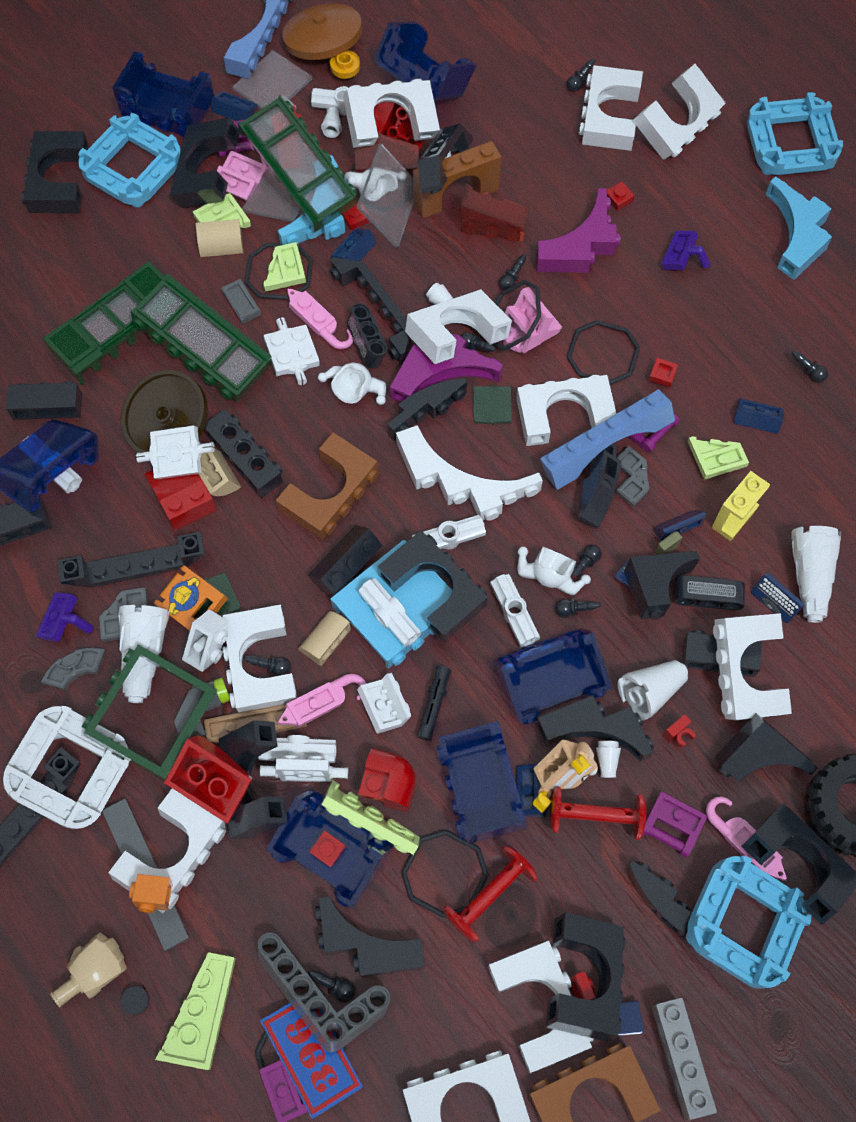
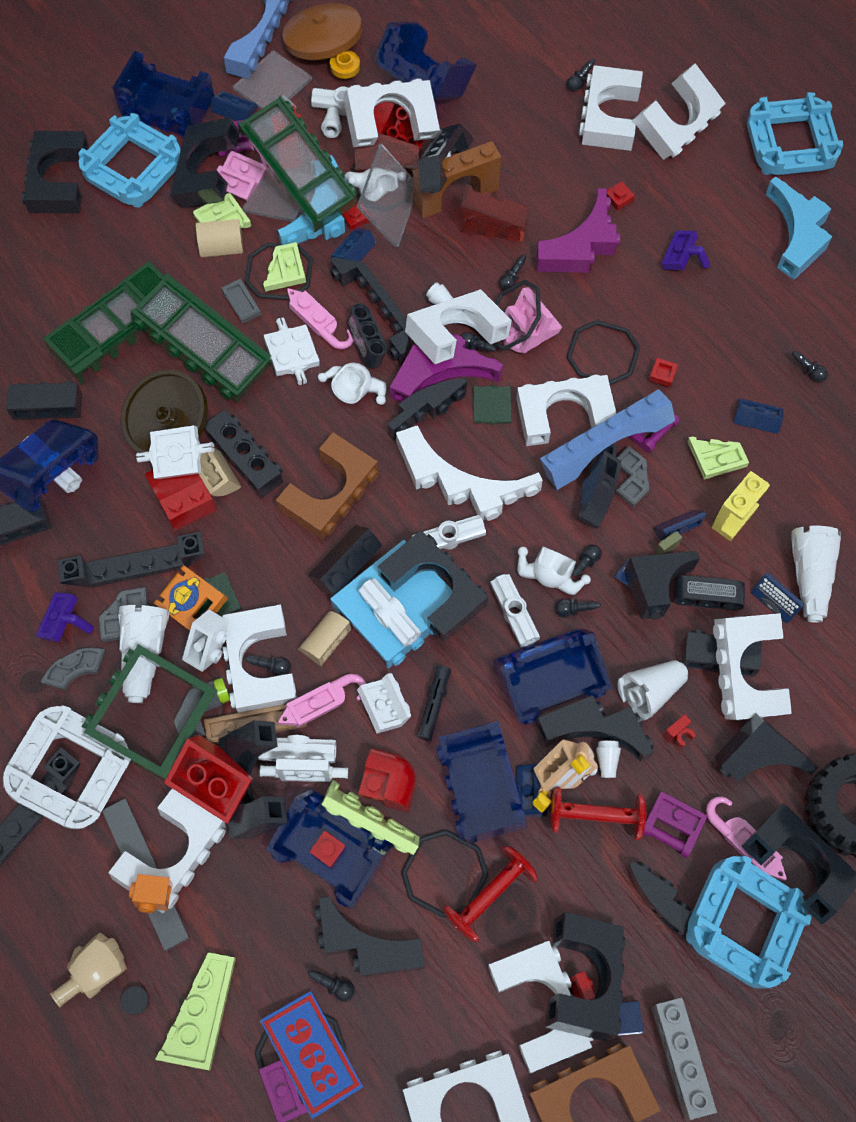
dark grey beam [257,933,390,1052] -> none

